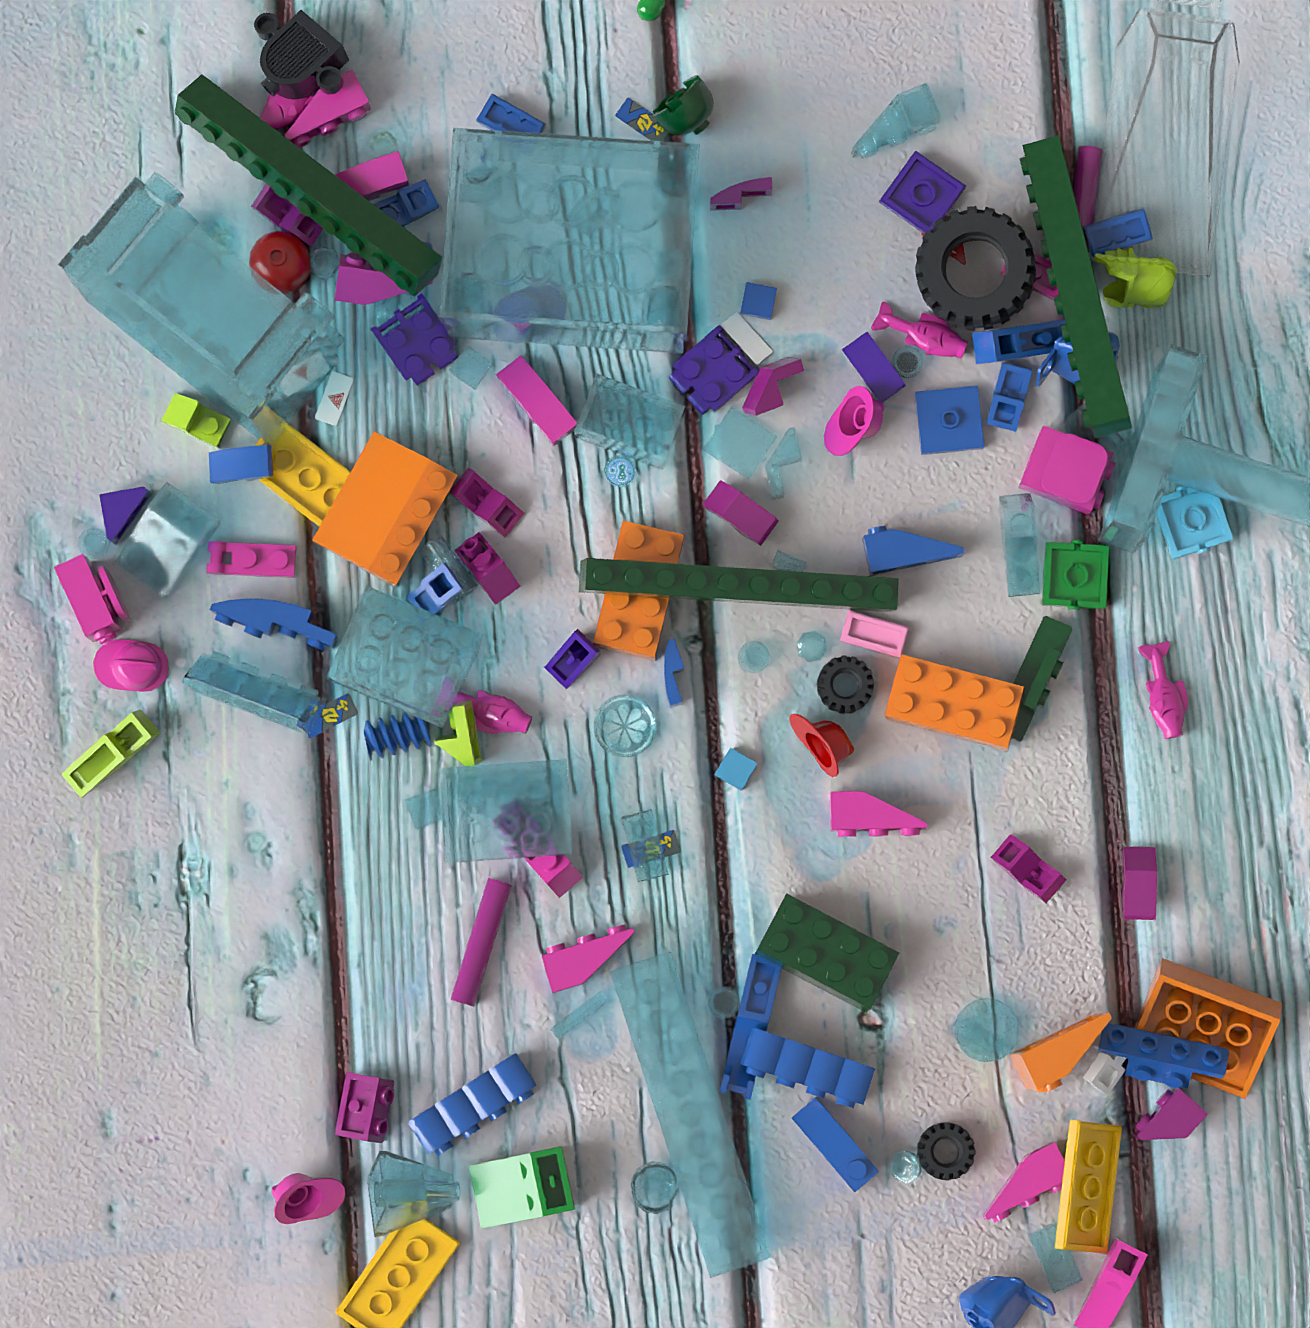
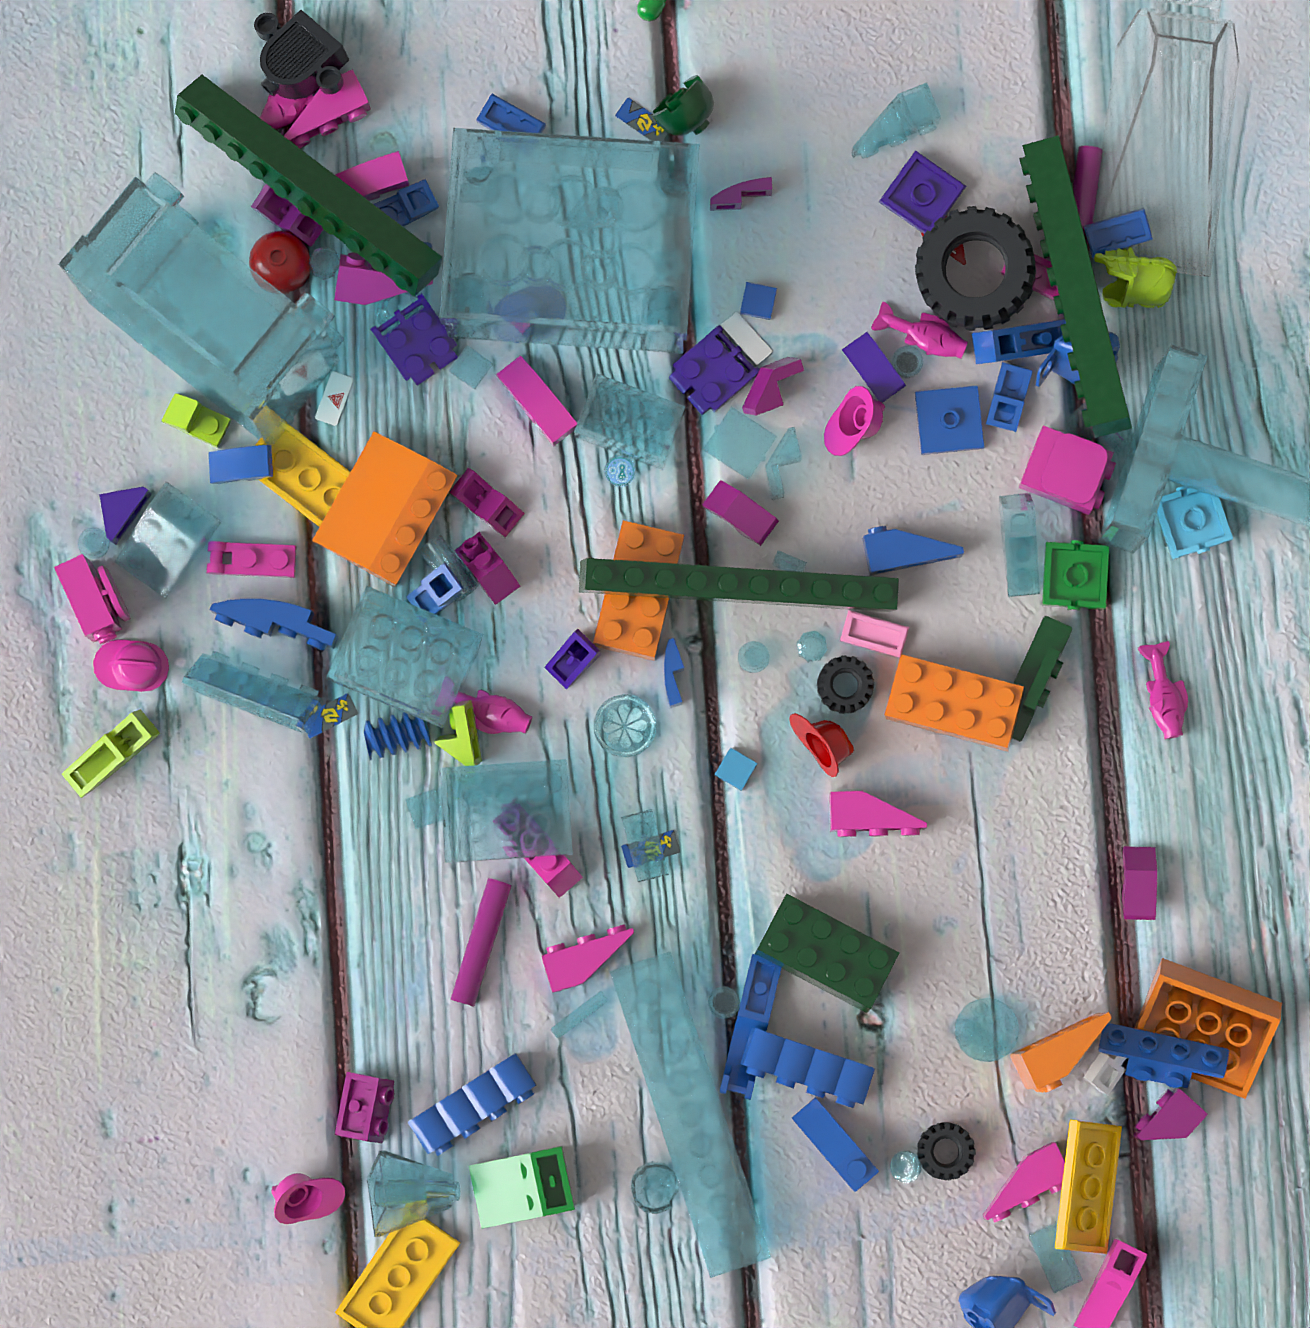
magenta slope [990,834,1067,904] -> none

